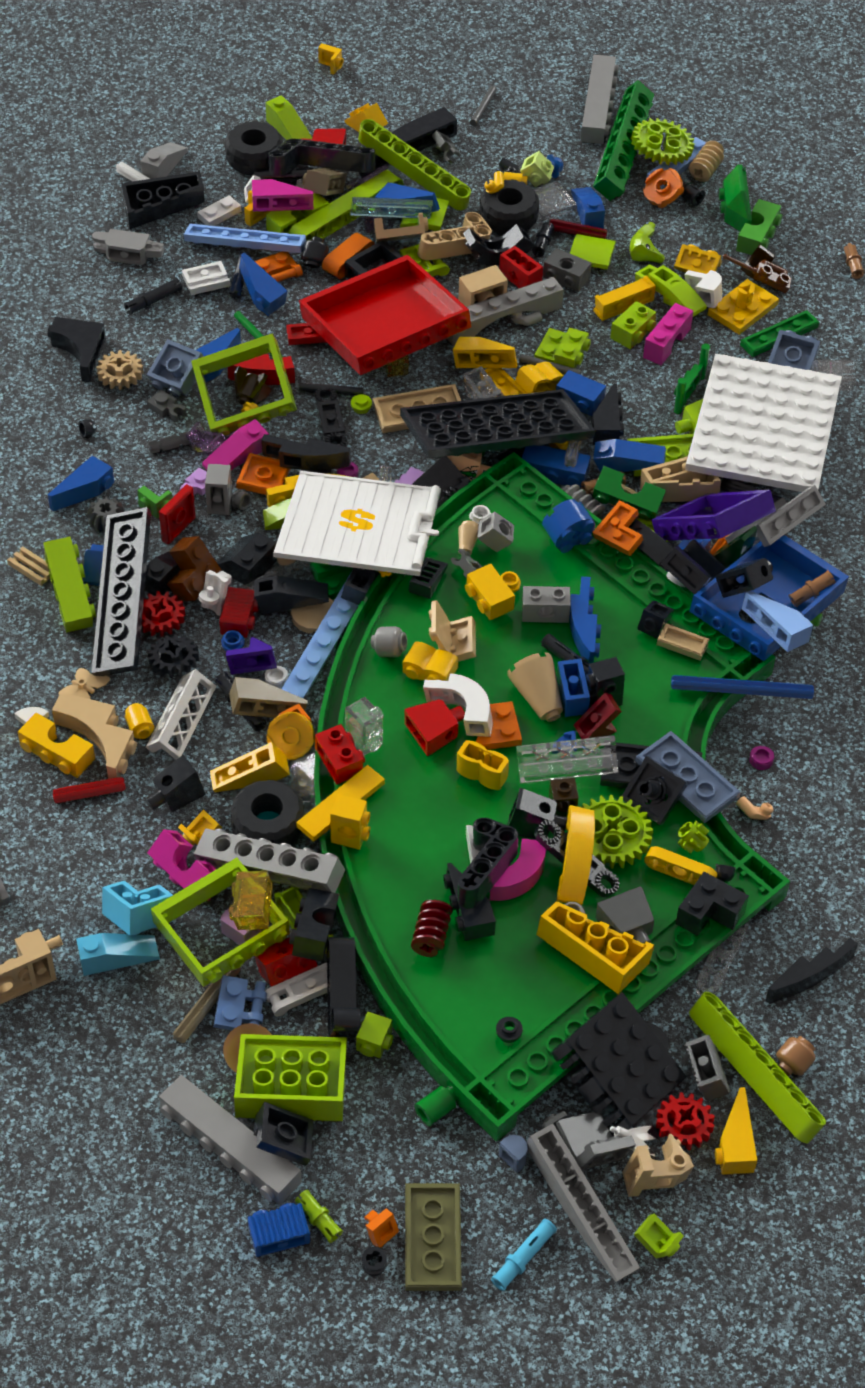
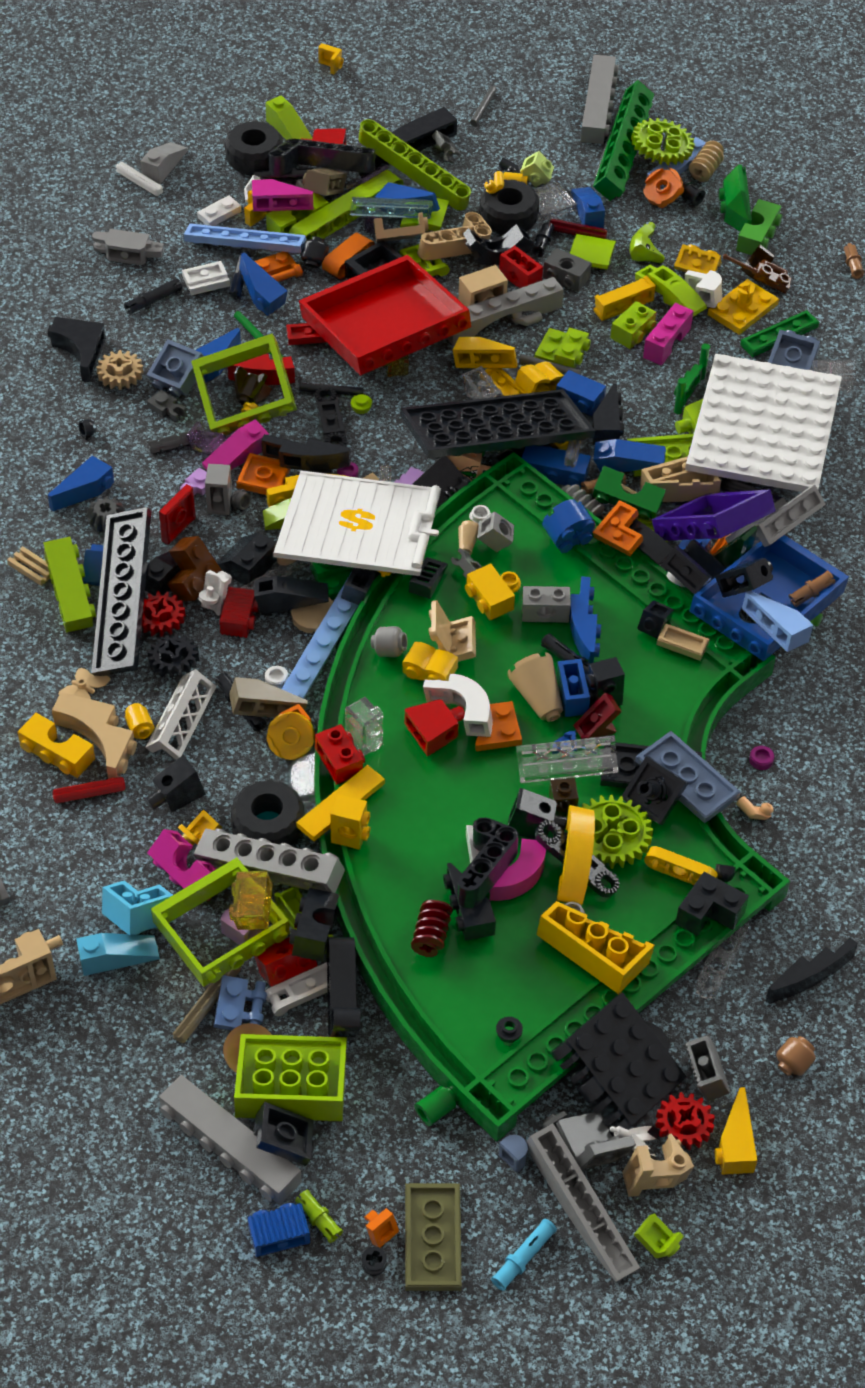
white tile [14,707,49,724] -> none
black wedge [121,171,205,229] -> none
bright green bracket [137,486,173,519] -> none
yellow slope [210,742,290,792] -> none
blue plate [221,630,245,651] -> none
dark purple slope [226,637,277,675] -> none
yellow slope [344,103,388,132] -> none
lime brick [356,1012,393,1058] -> none
tan tile [373,384,461,433] -> none
yellow brick [456,740,509,790] -> none
blue plate [547,154,563,178] -> none
dark grey torso [596,886,654,944] -> none
blue axle [671,675,814,699] -> none
lime gear [678,821,709,853] -> none
lime beam [689,992,826,1144] -> none

